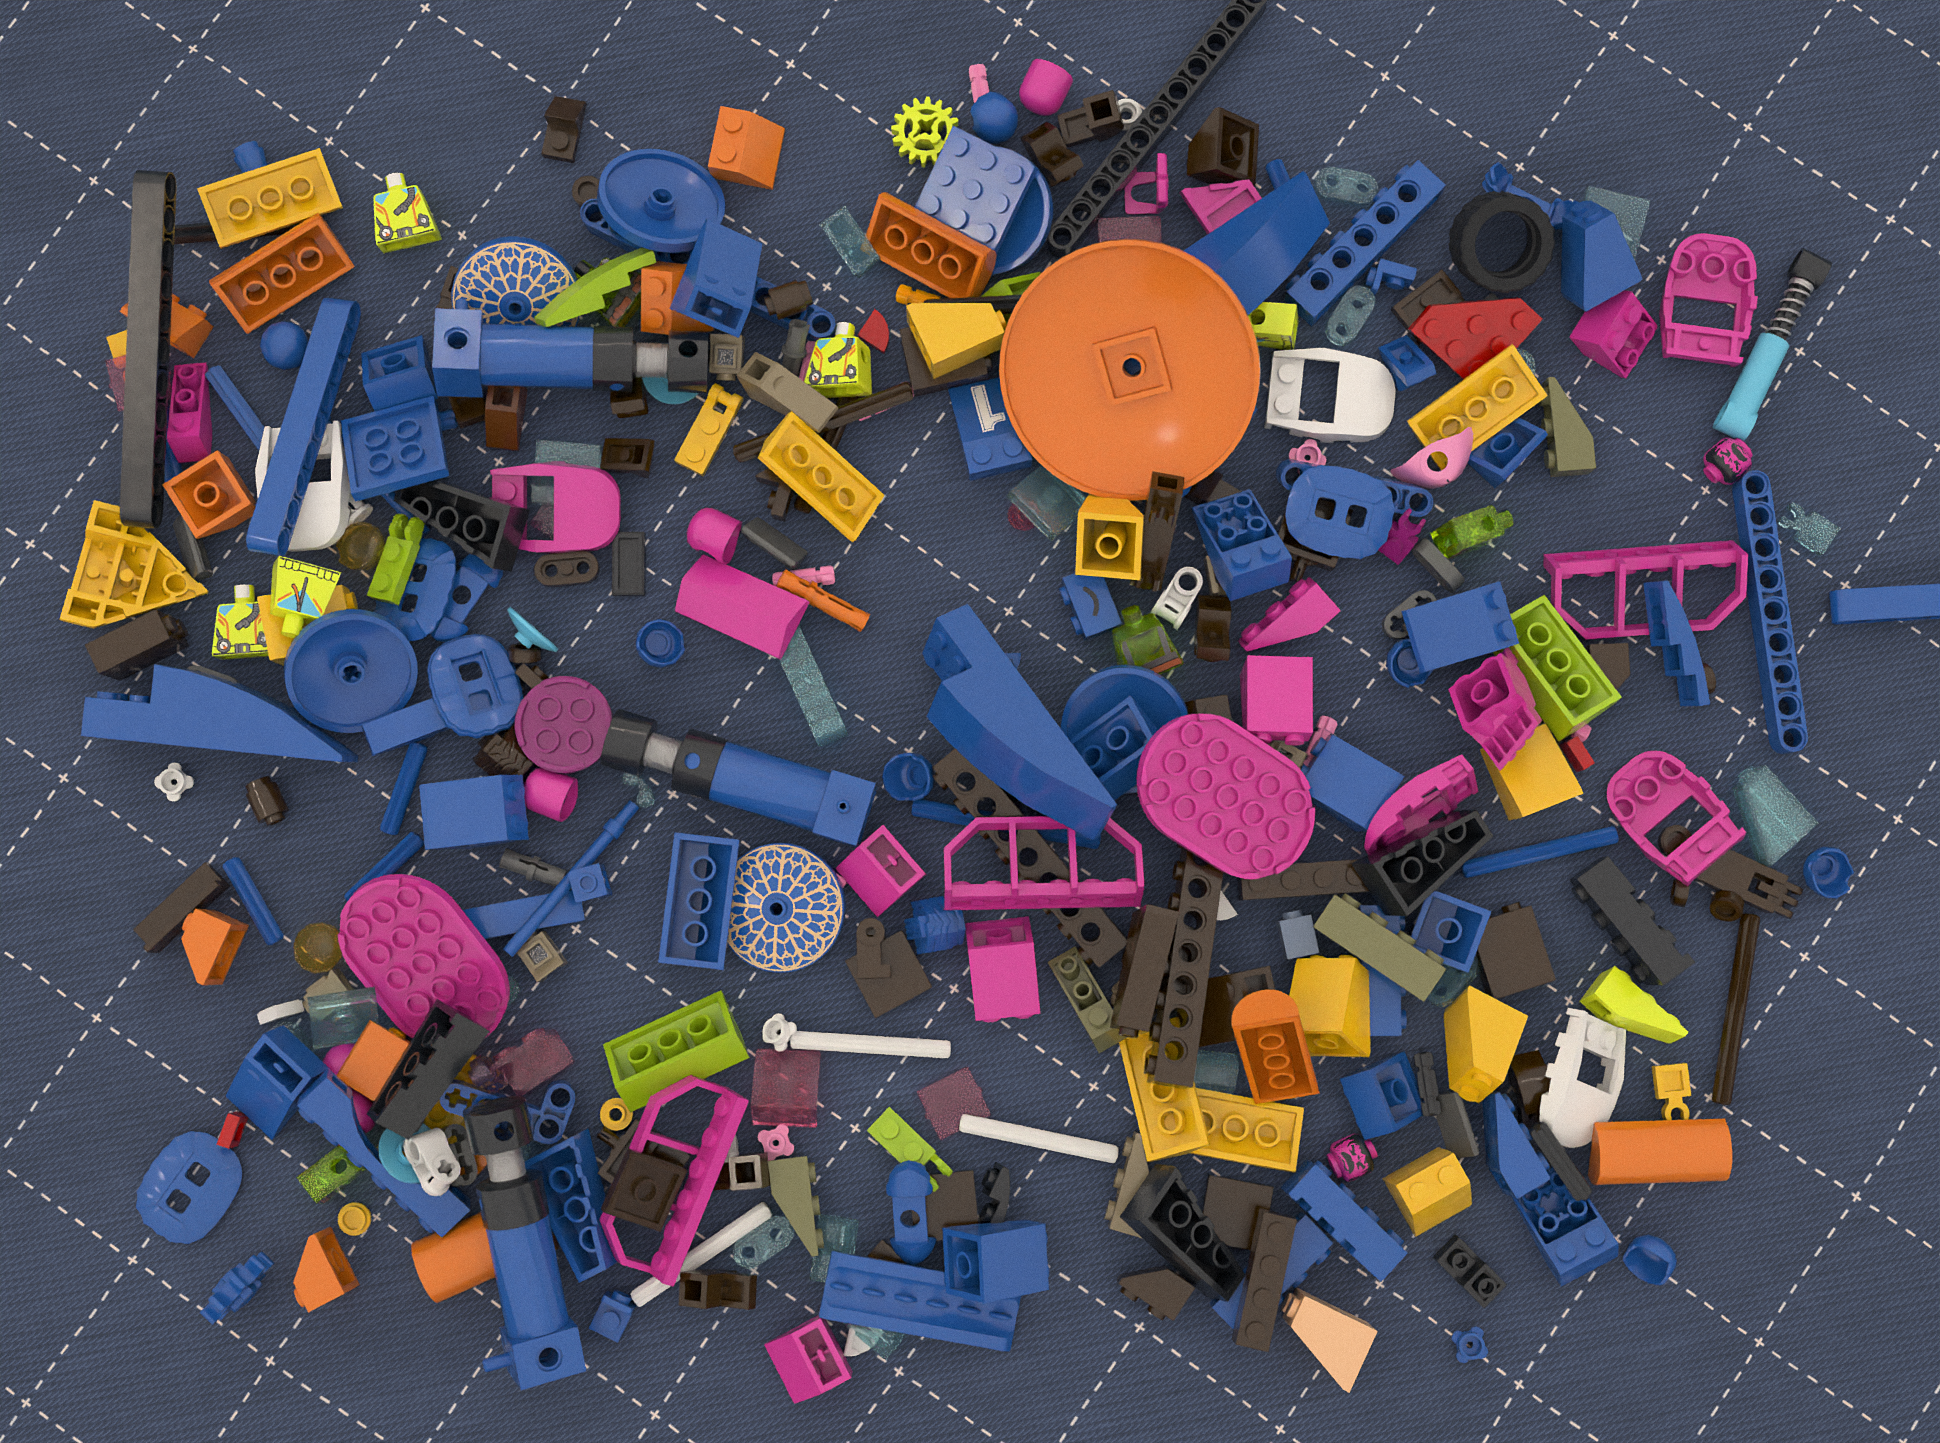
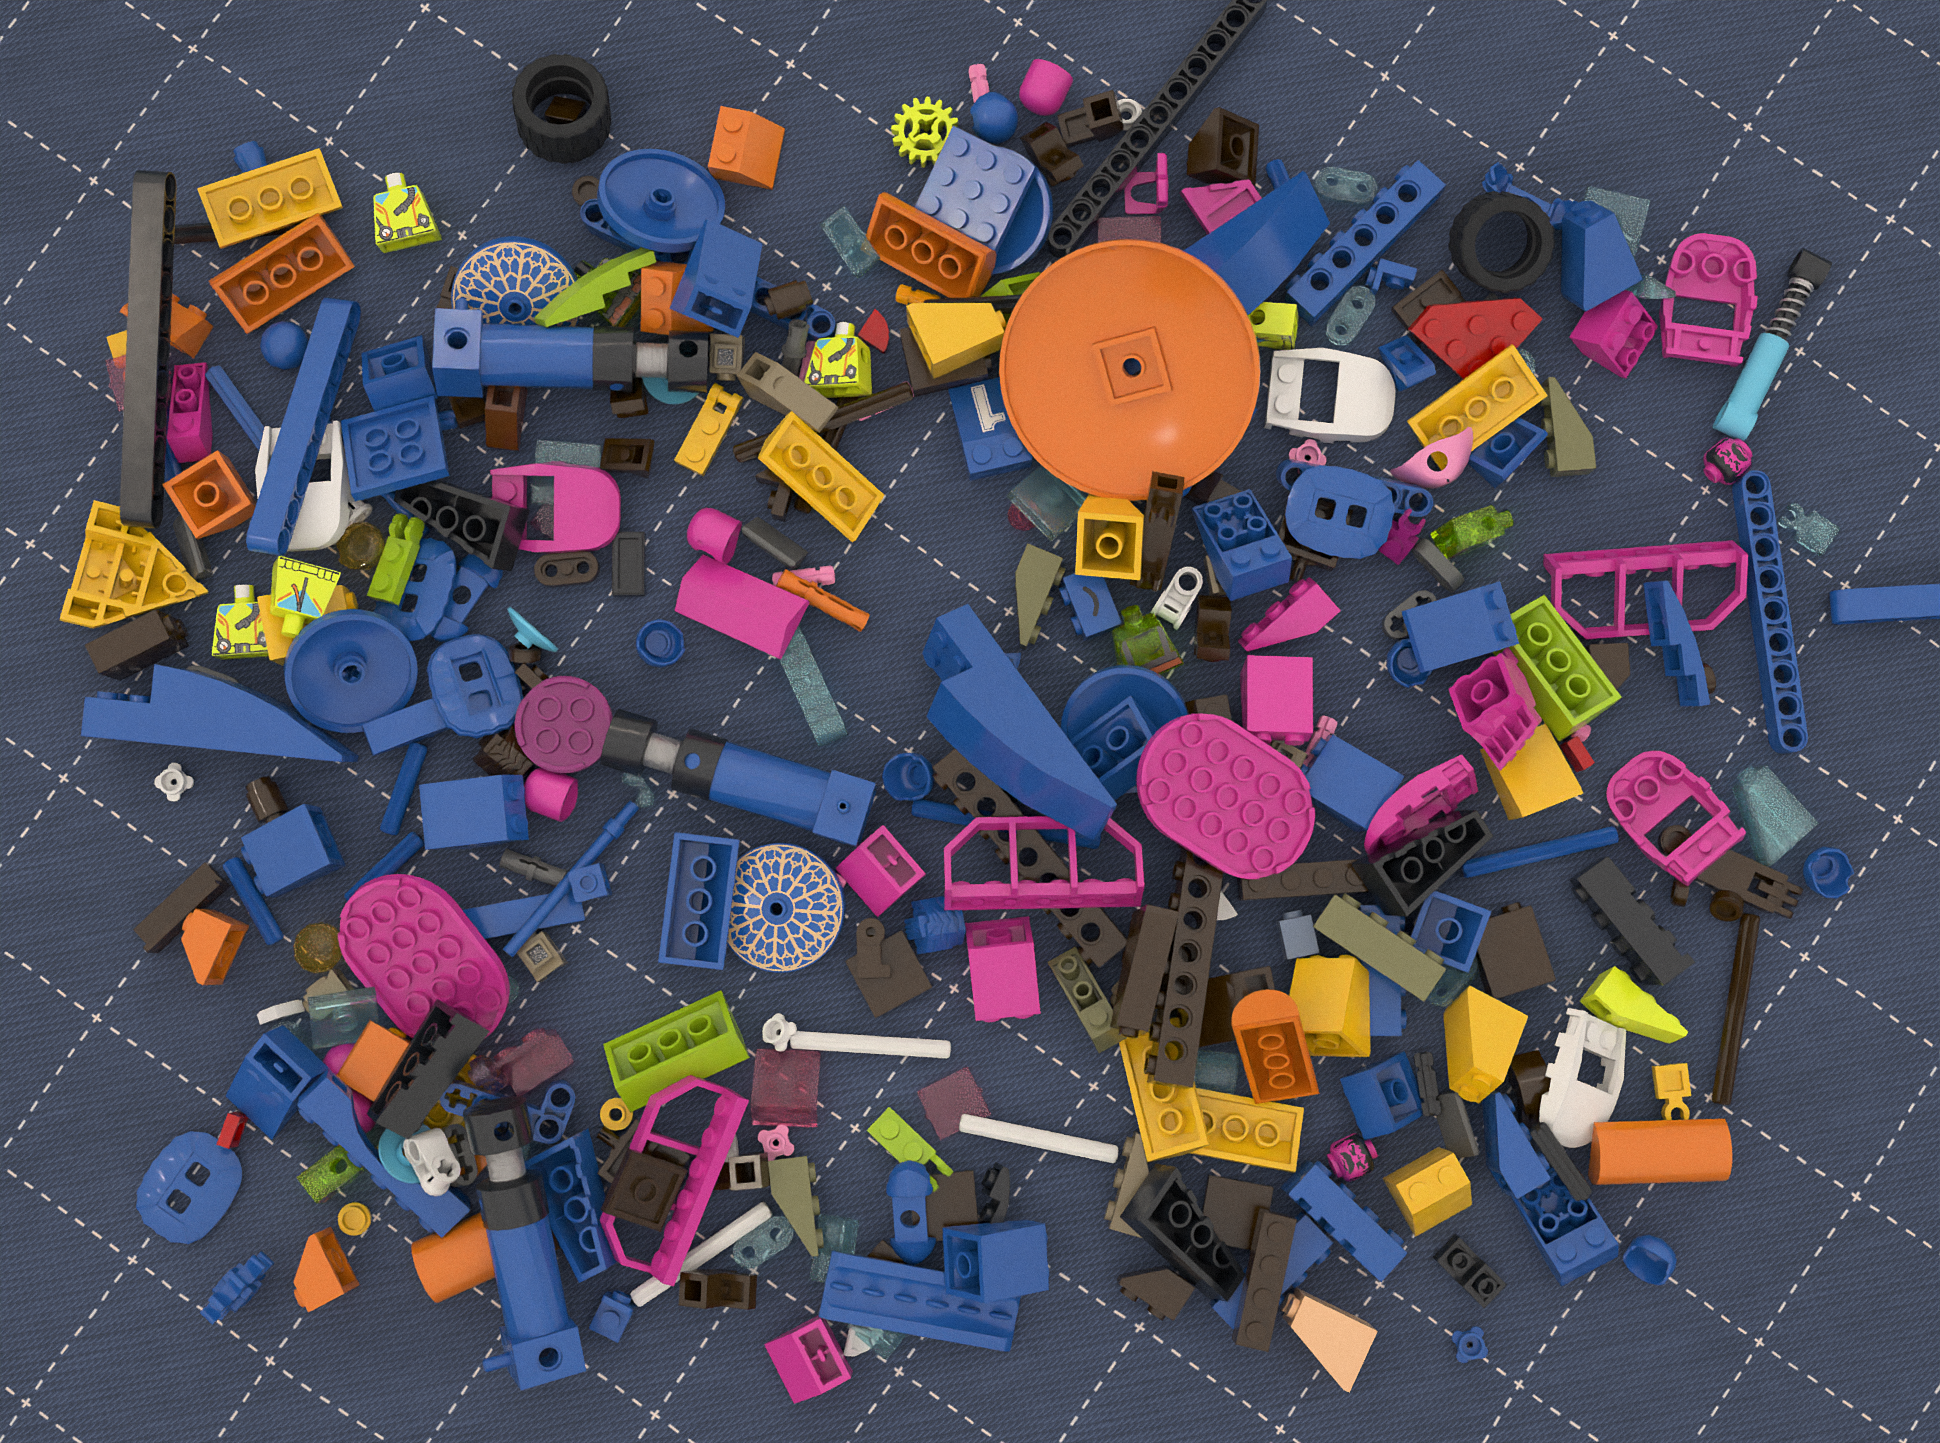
none -> blue slope [241,804,346,898]
none -> black tyre [512,54,611,164]
none -> olive slope [1015,543,1066,650]
none -> clear light blue slope [1625,273,1676,299]

